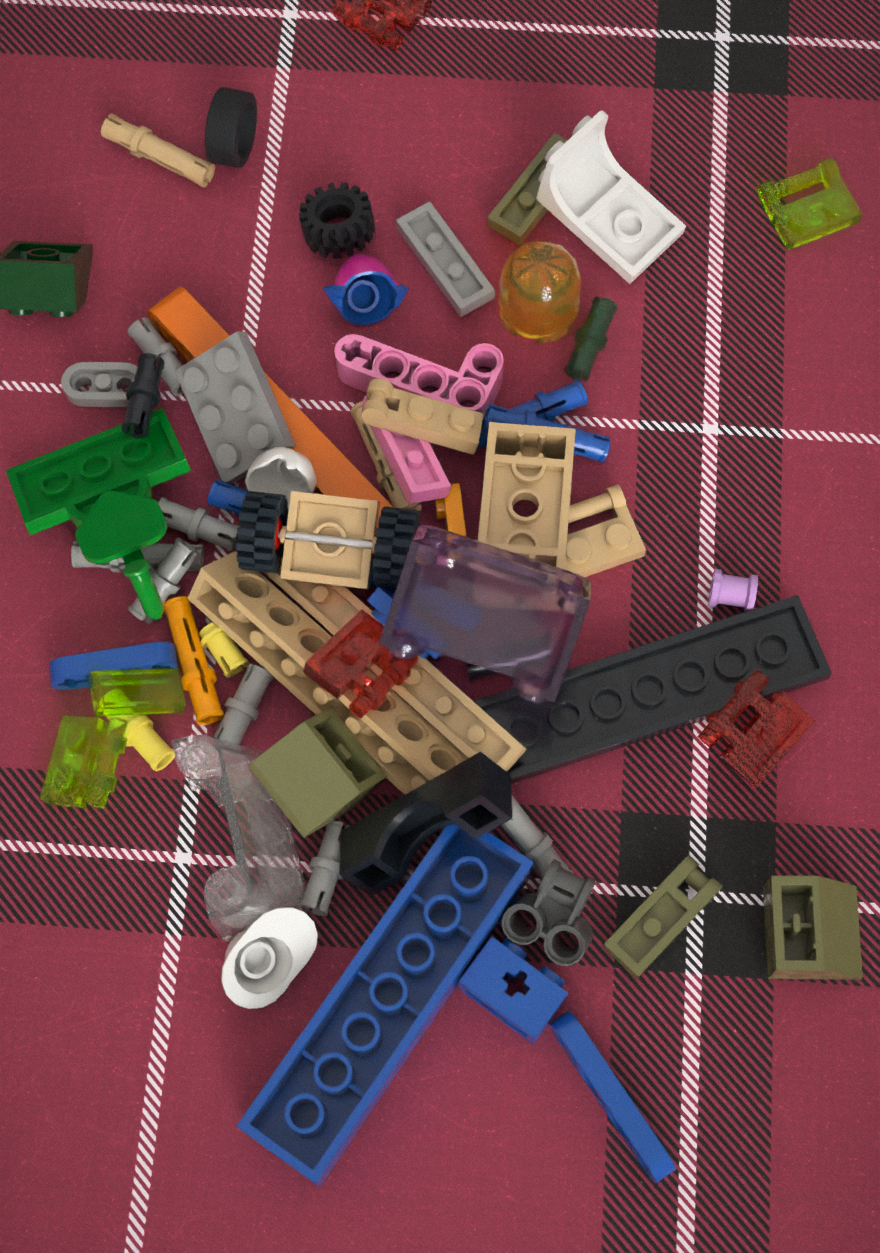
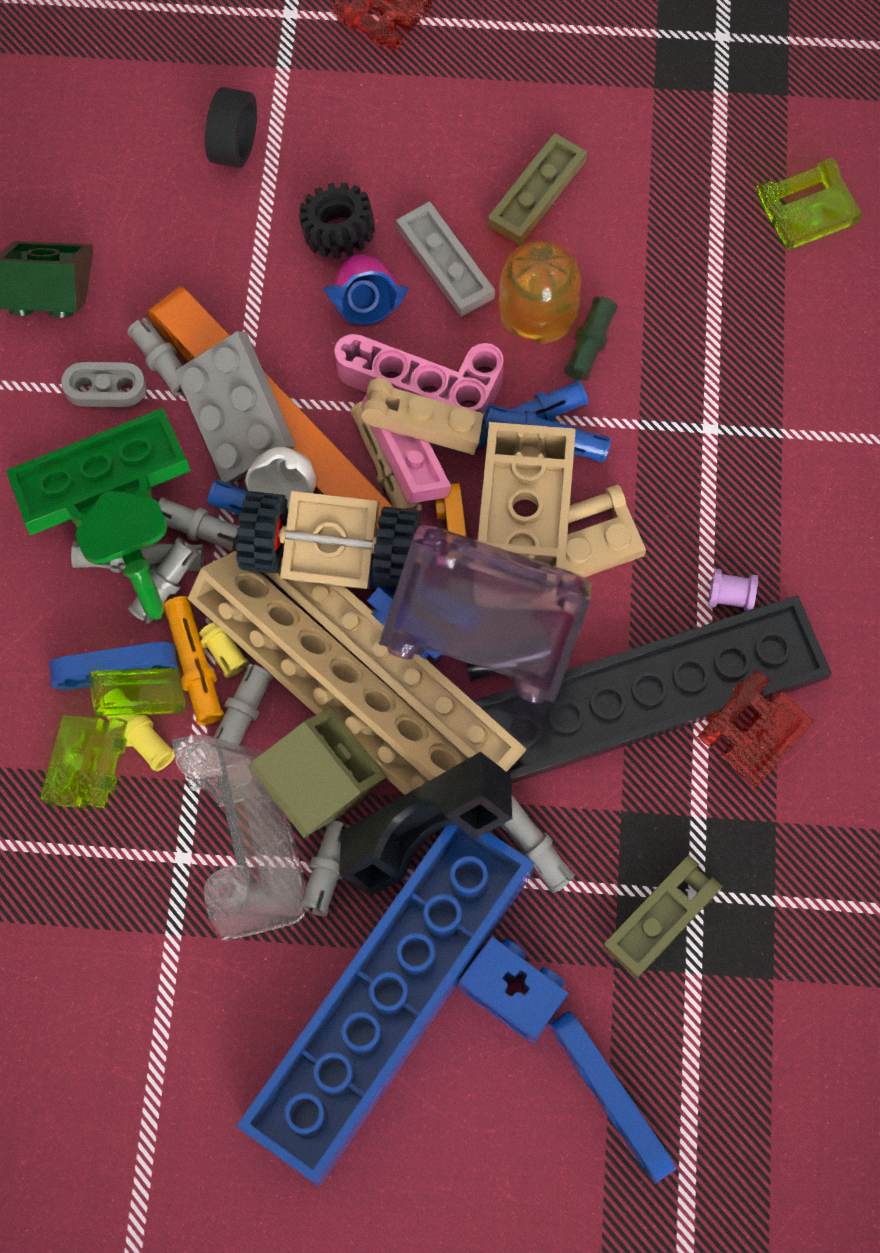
tan pin [101,114,215,188] -> none
black pin [121,353,165,438] -> none
white piece [221,907,318,1009] -> none
clear red plate [303,609,418,718] -> none
dark grey piece [502,859,596,966] -> none
white bracket [536,110,686,284] -> none
olive slope [763,876,863,980] -> none

